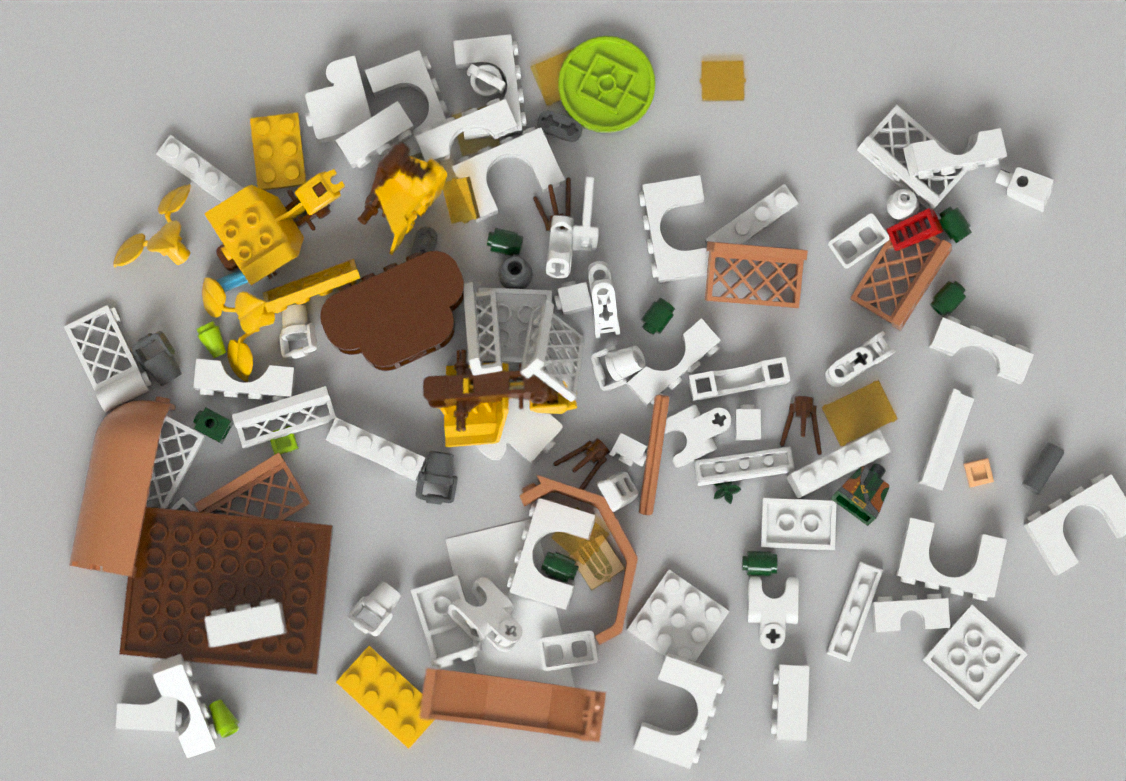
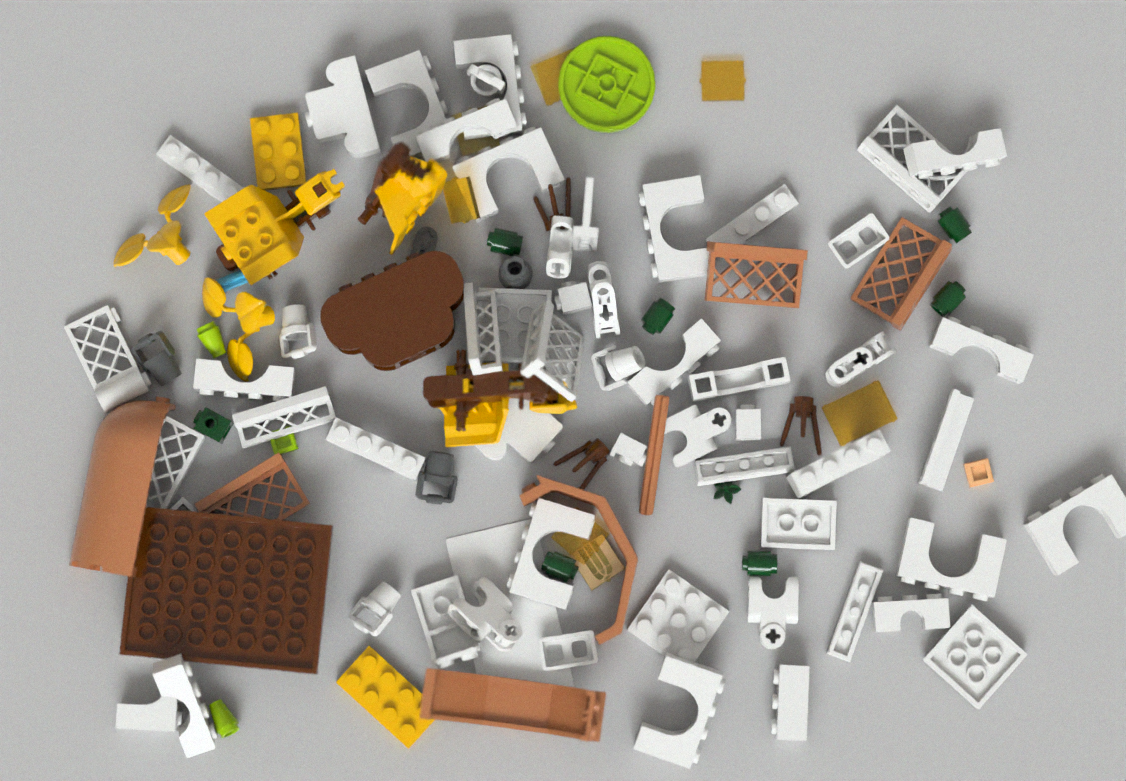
white brick [205,599,287,647] -> none
yellow plate [262,258,360,313] -> none
white brick [336,101,415,168] -> none
dark grey beam [538,110,582,142] -> none
white piece [597,472,639,512] -> none
torso [830,463,890,526] -> none
white cone [886,189,920,221] -> none
red slope [886,208,943,251] -> none
white torso [996,167,1054,212] -> none
dark grey brick [1022,442,1065,495] -> none

